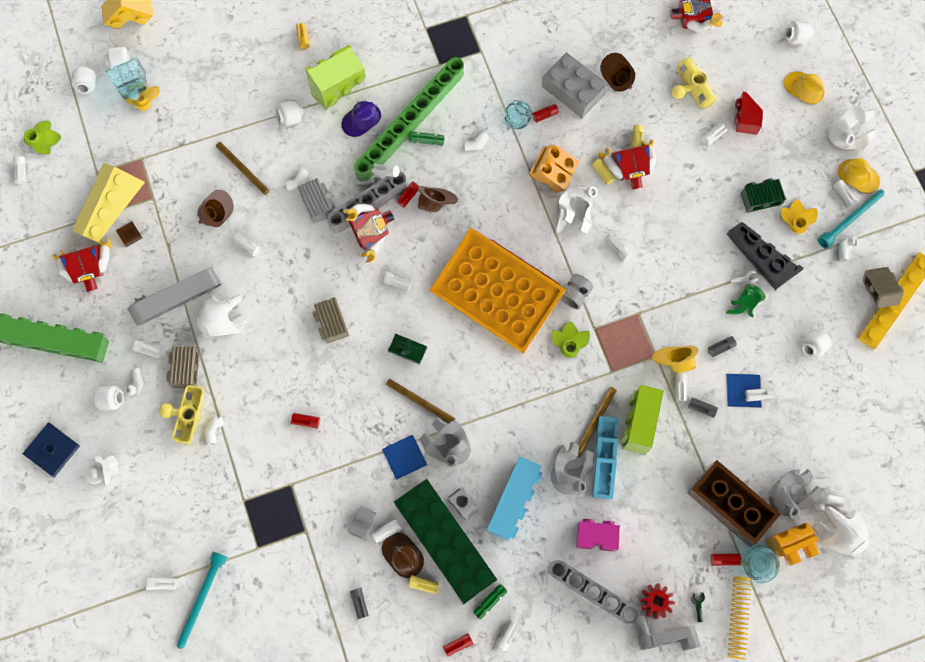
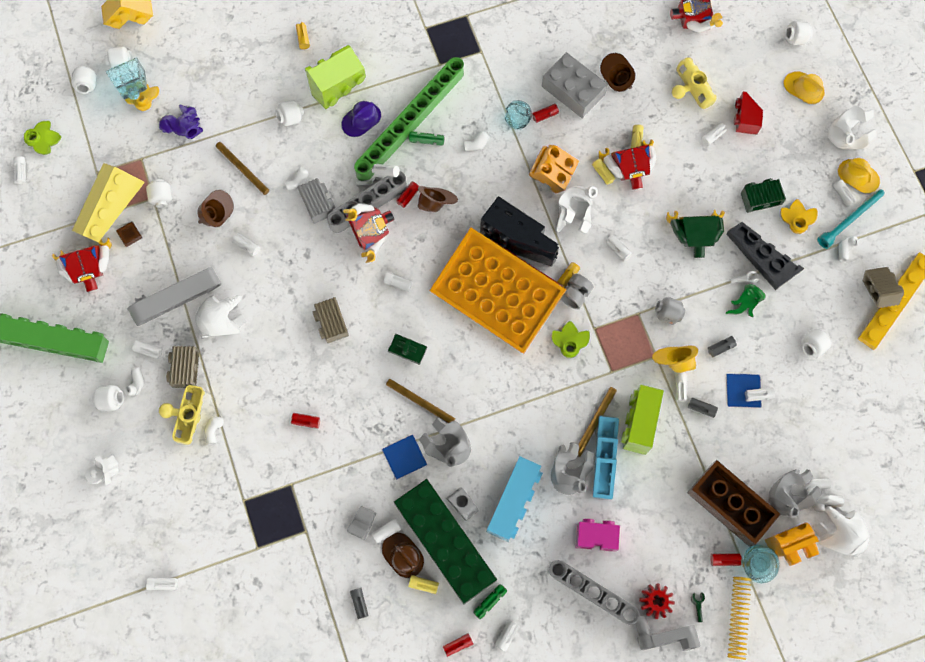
dark blue plate [22,422,80,478] -> none
teal piece [177,551,228,649] -> none
none -> white head [146,179,172,208]
none -> dark purple animal [159,104,203,139]
none -> black piece [480,196,559,267]
none -> yellow piece [557,262,580,288]
none -> light grey head [655,297,685,325]
none -> dark green torso [666,210,725,258]

